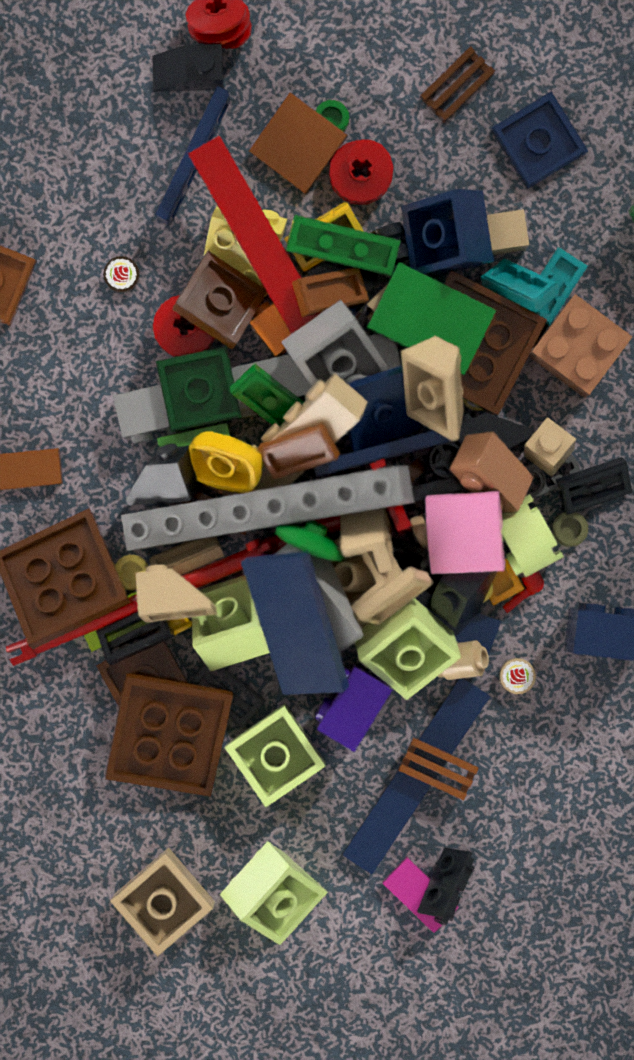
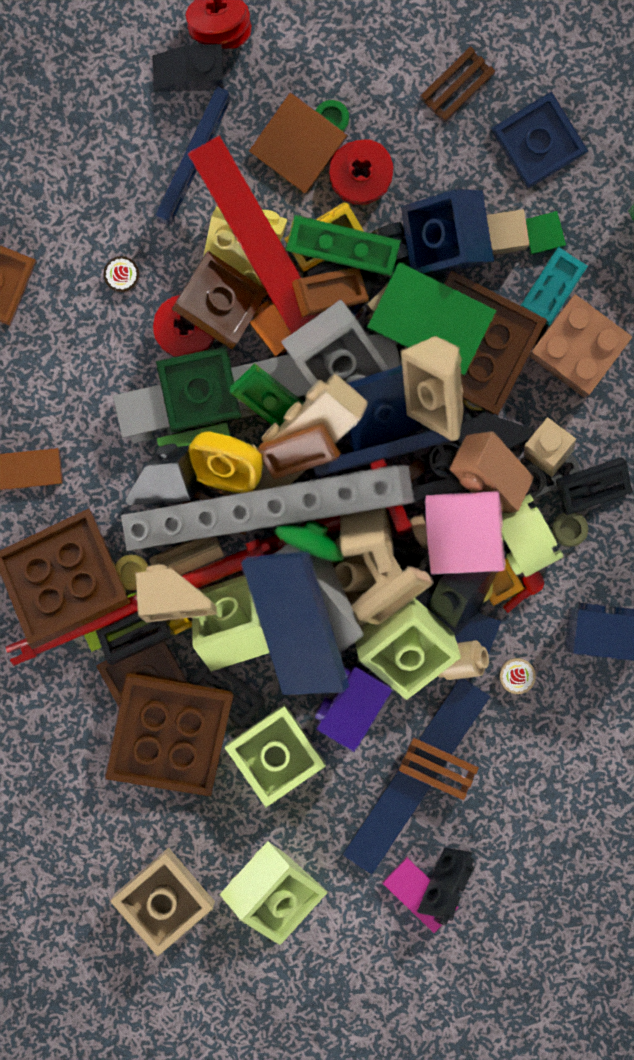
teal plate [481,258,559,313] -> none
none -> green tile [525,211,566,256]

